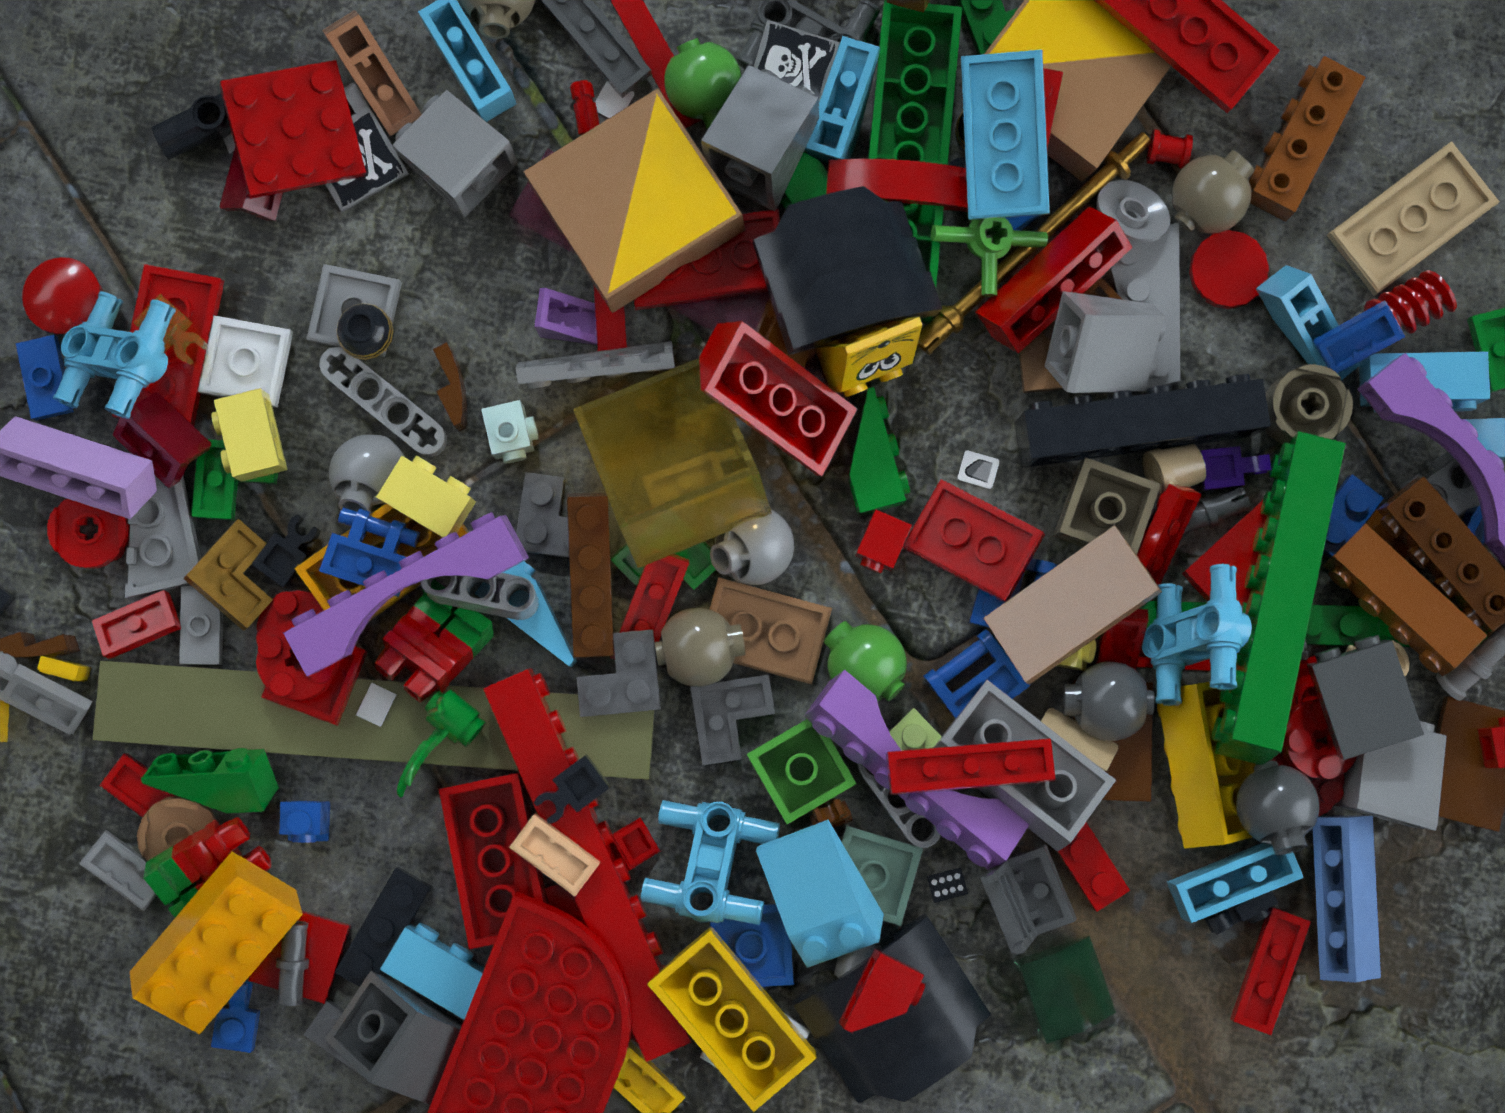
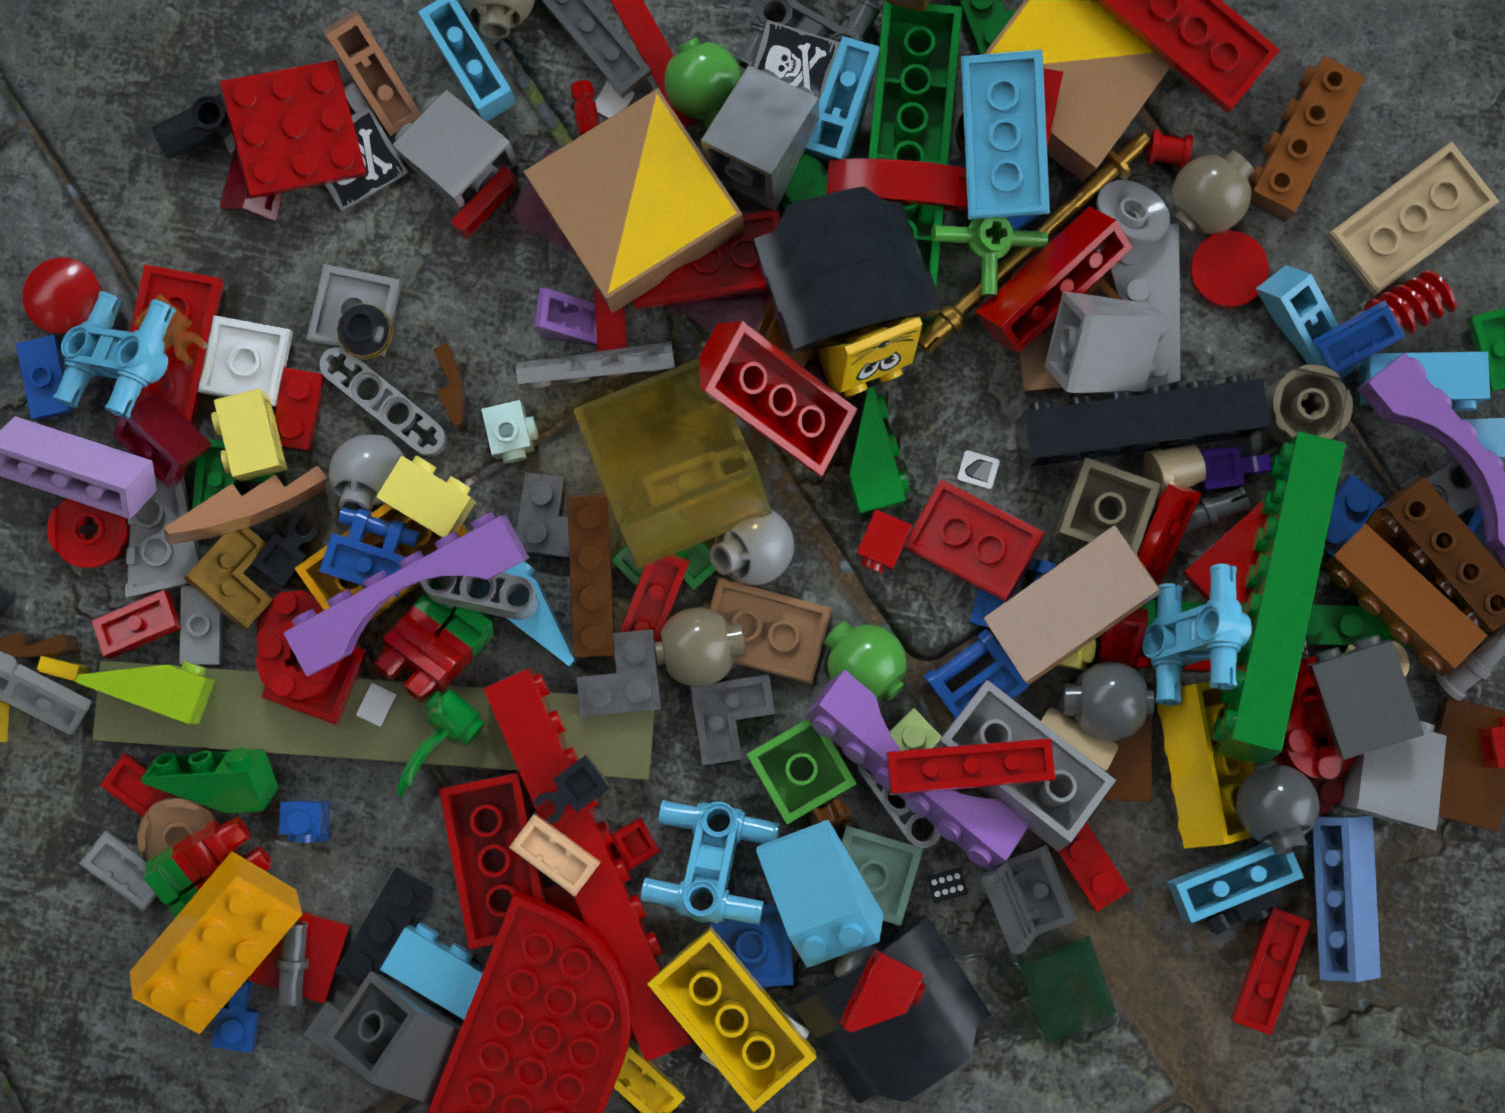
none -> lime slope [75,660,216,724]
none -> nougat slope [164,466,327,545]
none -> red plate [275,367,325,452]
none -> red tile [450,166,519,239]

